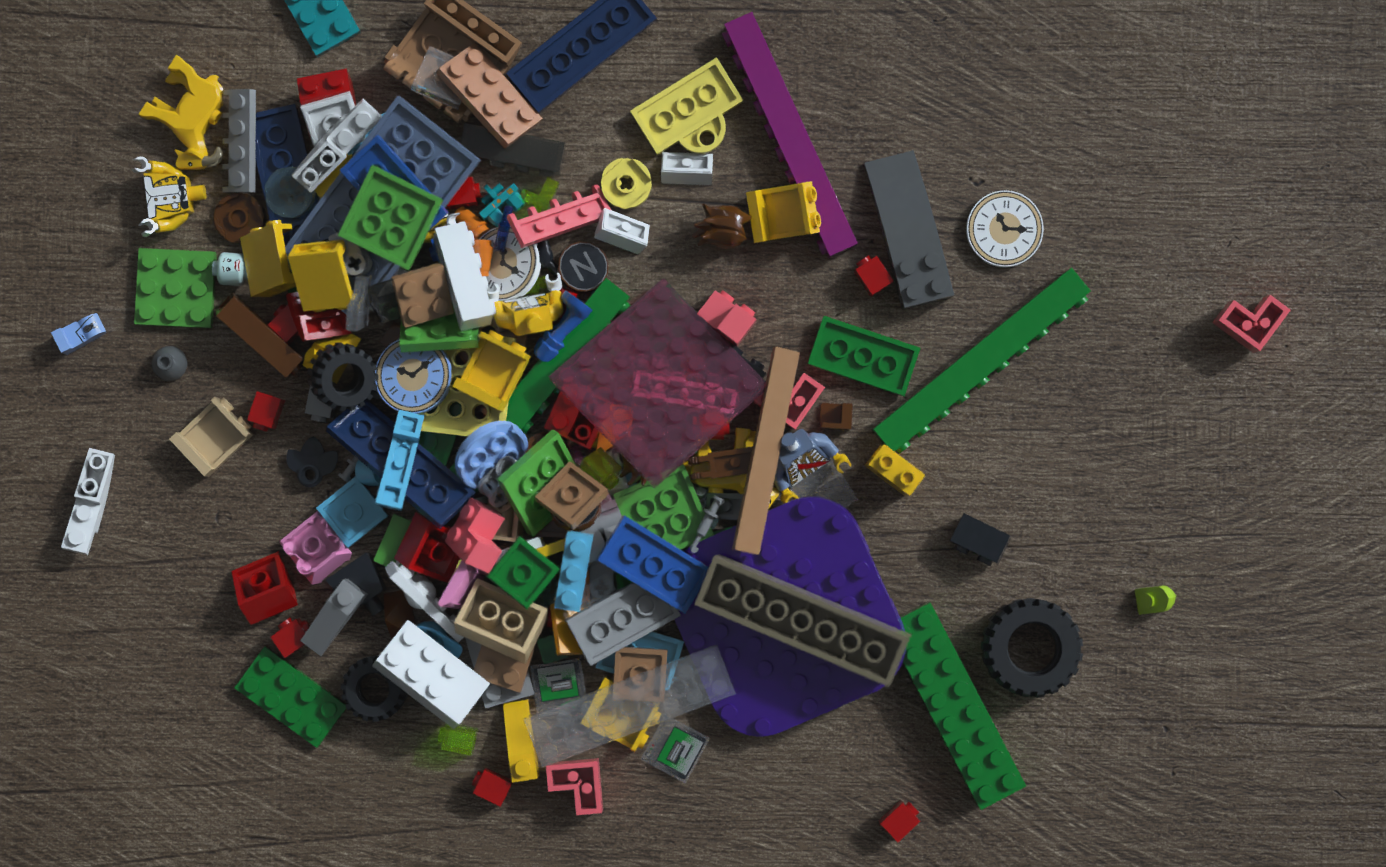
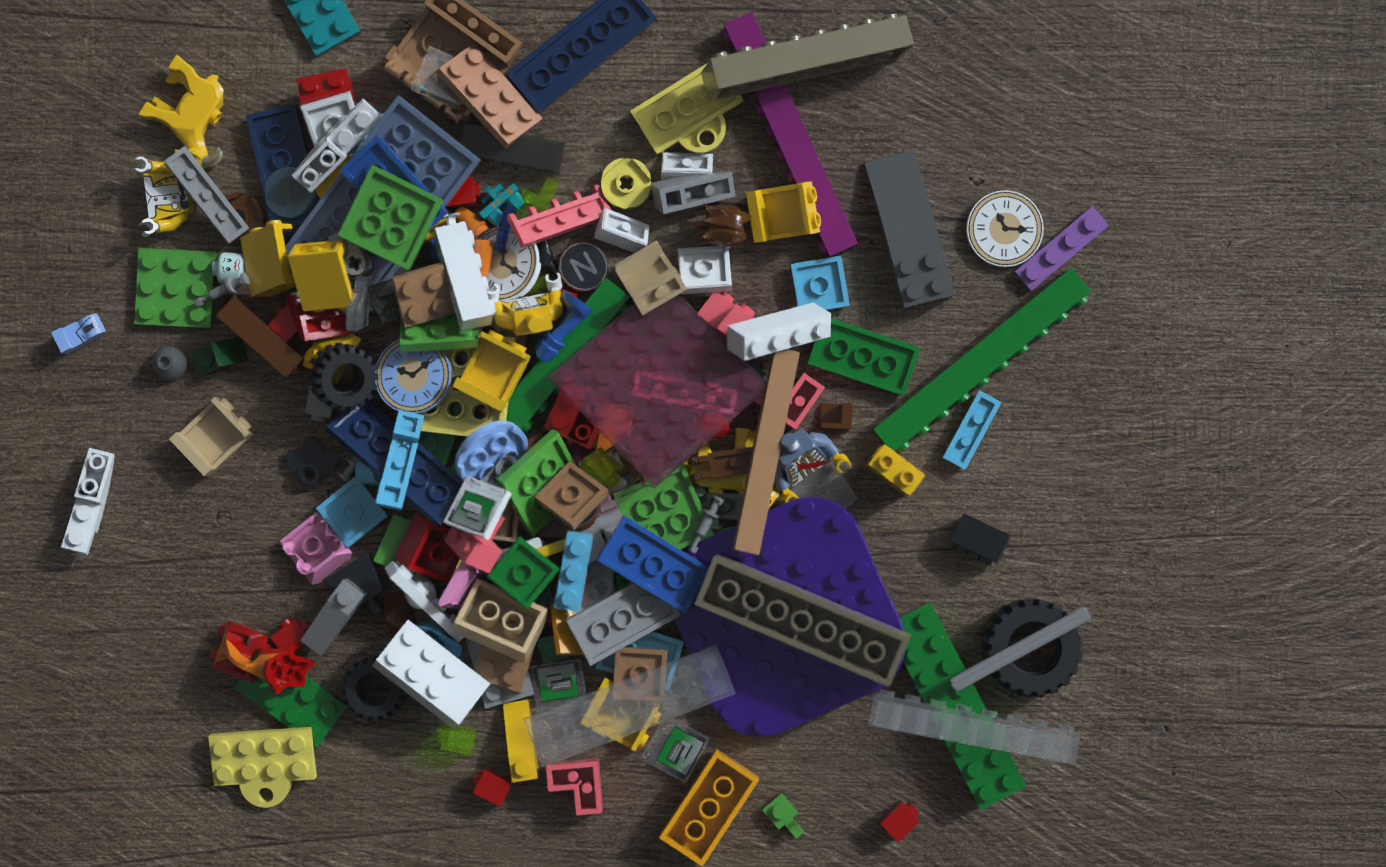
light grey hinge [222,89,256,193] -> none
red slope [231,551,298,625] -> none
red brick [247,391,285,432] -> none
red brick [854,255,894,297] -> none
lime plate [1135,585,1176,615] -> none
coral brick [1212,295,1291,353] -> none
none -> light grey plate [164,146,249,244]
none -> dark green slope [190,337,248,377]
none -> light grey piece [194,273,250,306]
none -> light yellow plate [208,727,317,808]
none -> red hips [209,621,316,694]
none -> tile [444,476,511,540]
none -> tan panel [614,241,687,316]
none -> light grey slope [651,171,736,214]
none -> light orange brick [659,748,759,867]
none -> white tile [678,246,732,294]
none -> dark tan brick [701,14,914,102]
none -> white brick [727,303,831,361]
none -> bright green plate [762,792,804,839]
none -> medium azure plate [790,256,850,310]
none -> clear brick [867,689,1081,765]
none -> medium azure plate [942,390,1002,470]
none -> light grey axle [949,607,1091,691]
none -> medium lavender plate [1014,206,1109,292]

